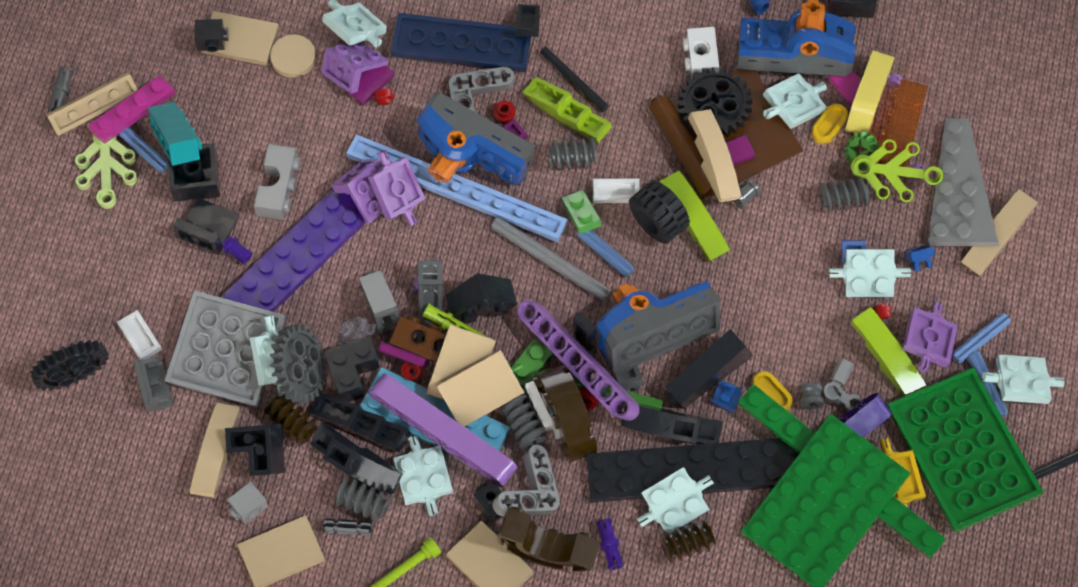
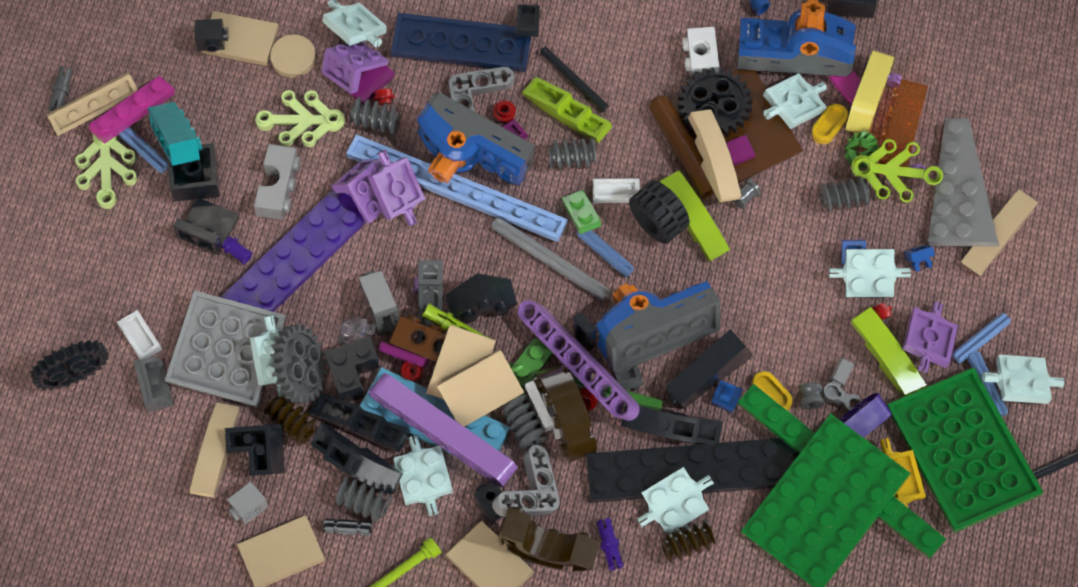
none -> yellowish green plant [255,90,345,147]
none -> dark grey piece [349,97,401,135]

